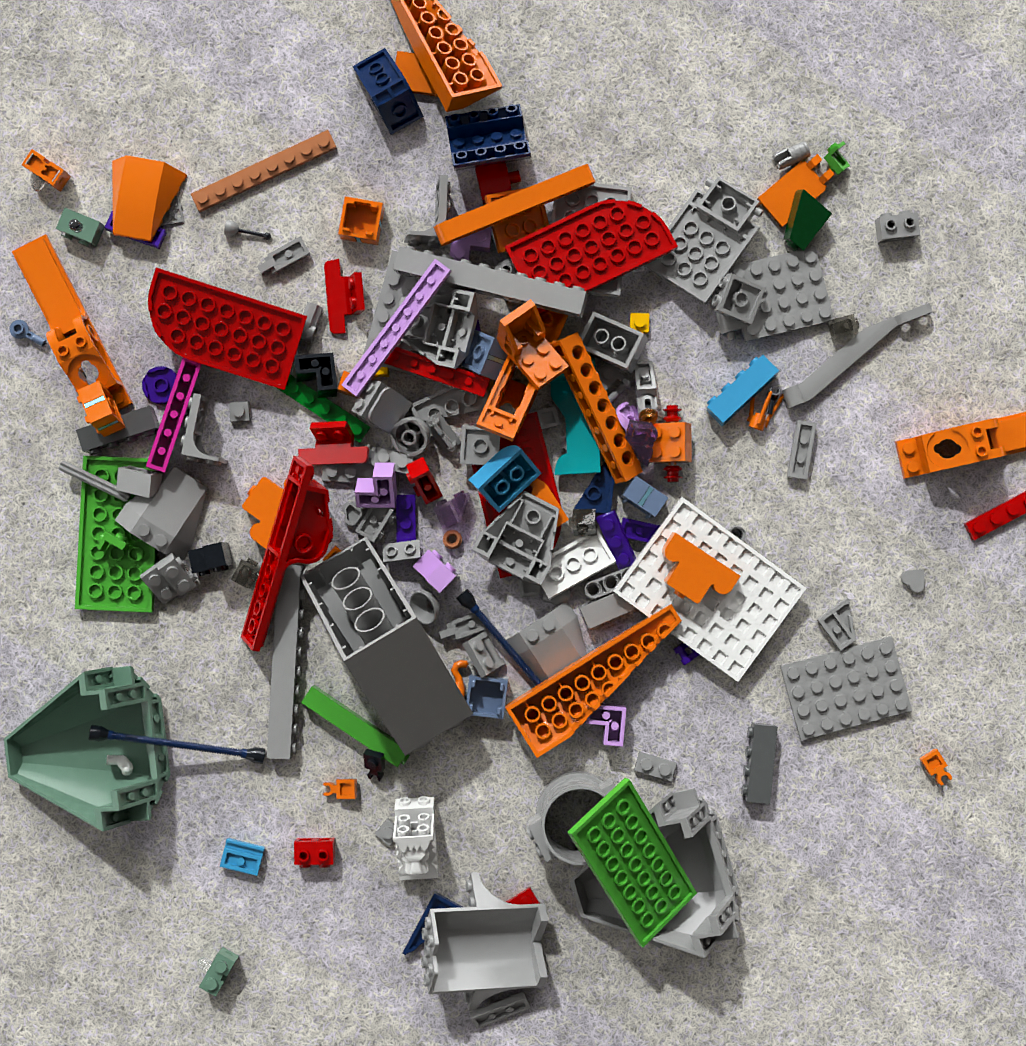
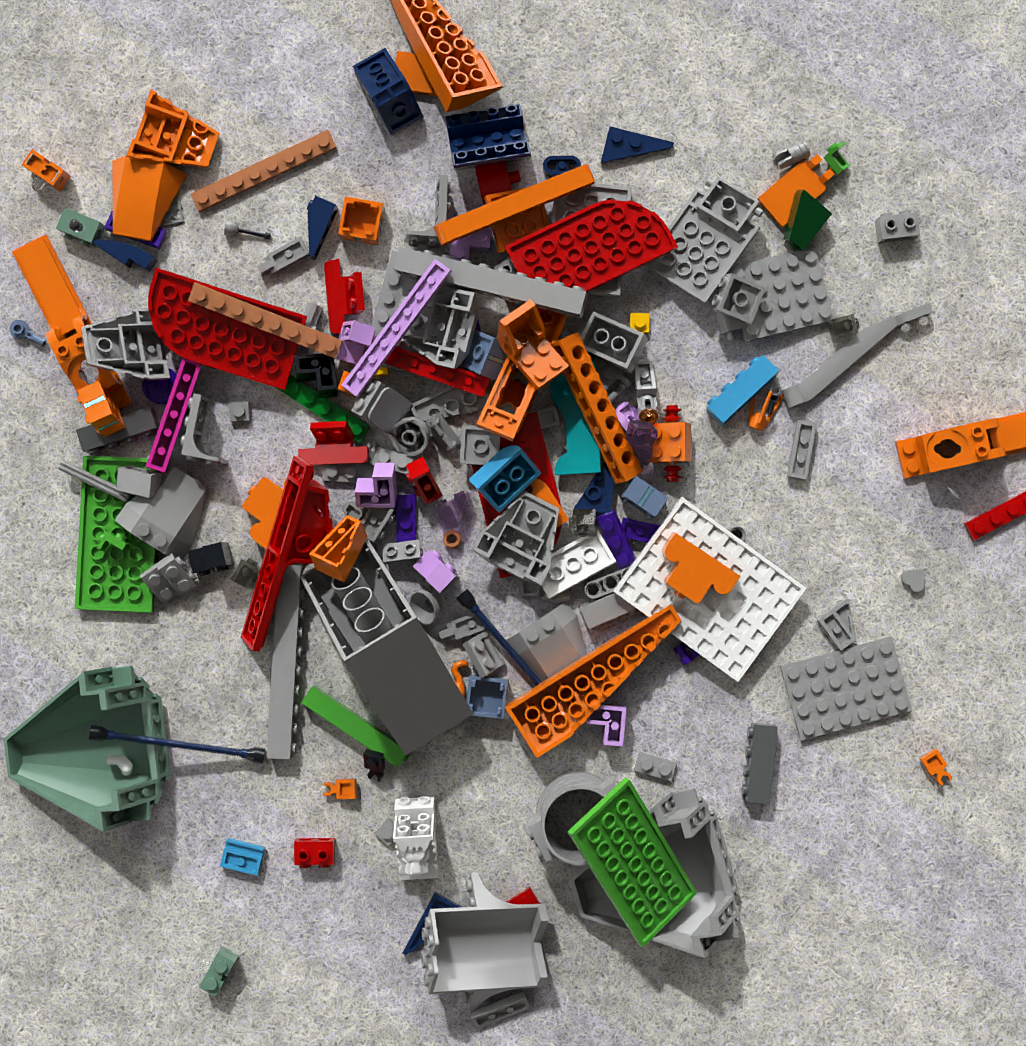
none -> light grey wedge [81,307,170,380]
none -> dark blue slope [93,240,158,272]
none -> orange wedge [126,89,220,168]
none -> nougat plate [188,282,343,359]
none -> dark blue slope [307,195,338,260]
none -> orange wedge [309,515,368,583]
none -> lavender brick [334,320,376,366]
none -> dark blue plate [543,156,581,177]
none -> dark blue wing [601,126,674,164]

